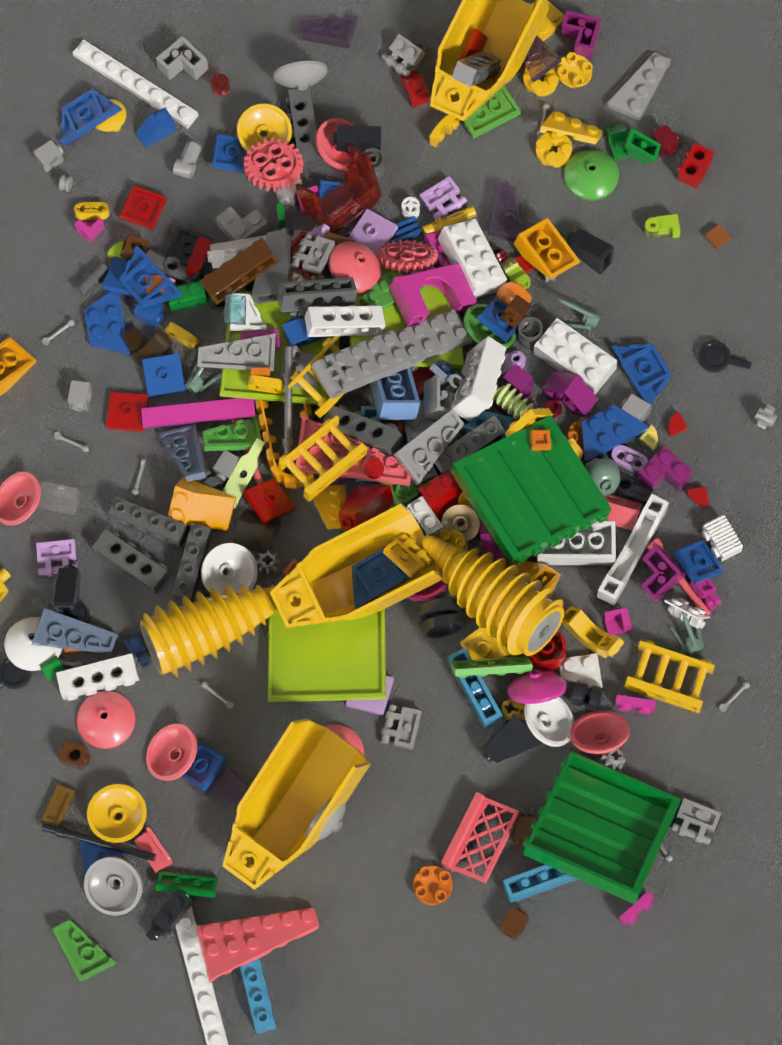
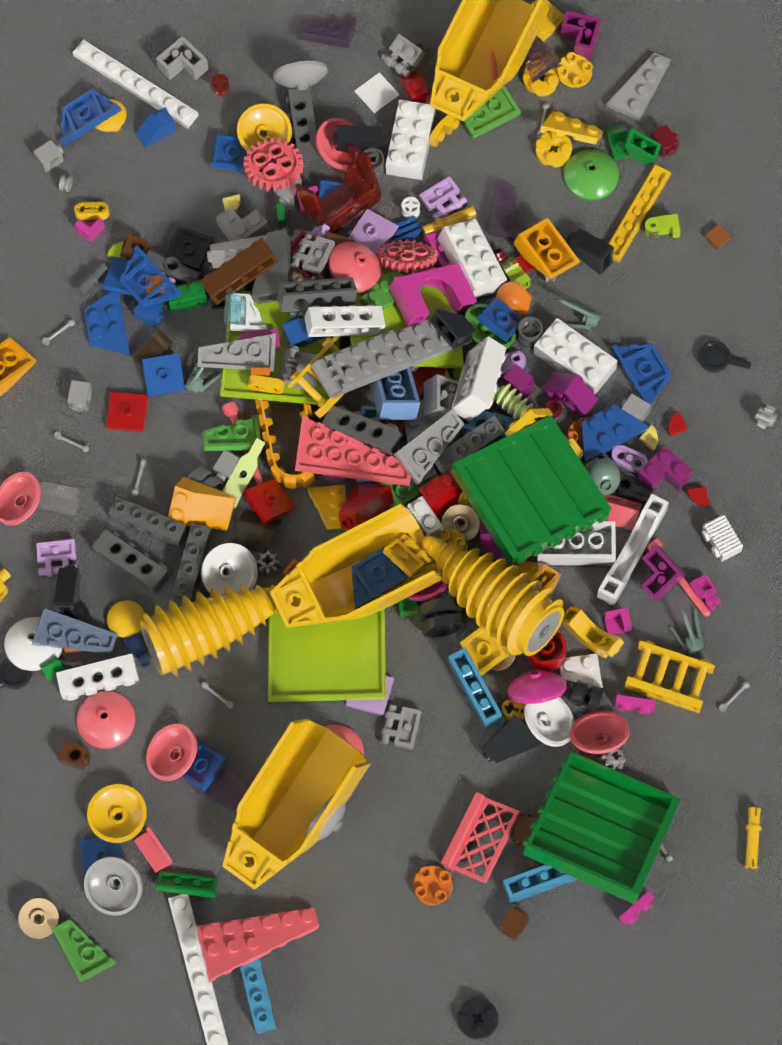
pearl gold tile [41,784,76,827] -> none
black bar [42,823,156,861] -> none
red plate [119,185,168,231] -> none
dark brown tile [122,328,147,353] -> none
dark pink tile [141,398,256,428] -> none
black hinge [146,889,193,941] -> none
sand blue wing [159,424,206,482] -> none
yellow beam [165,322,199,349] -> none
light grey piece [173,141,202,180] -> none
red slope [187,237,212,277] -> none
yellow fence [278,415,367,502] -> none
flat silver bar [282,346,294,454] -> none
red tile [365,459,384,479] -> none
dark blue plate [430,359,465,388] -> none
dark grey brick [451,51,502,87] -> none
bright green plate [451,656,532,678] -> none
red tile [460,29,488,60] -> none
reddish brown brick [500,294,532,328] -> none
orange tile [530,430,551,450] -> none
white hinge [664,597,710,629] -> none
light grey plate [672,798,721,845] -> none
blue plate [673,540,724,585] -> none
red brick [676,143,715,189] -> none
none -> tan dish [18,898,59,939]
none -> yellow dish [107,600,145,638]
none -> light yellow tile [222,194,241,212]
none -> white sticker [355,72,400,113]
none -> white brick [386,100,436,180]
none -> green tile [399,598,418,617]
none -> black slope [430,309,476,349]
none -> black plate [458,998,498,1040]
none -> yellow tile [609,164,671,263]
none -> yellow pin [745,807,762,869]

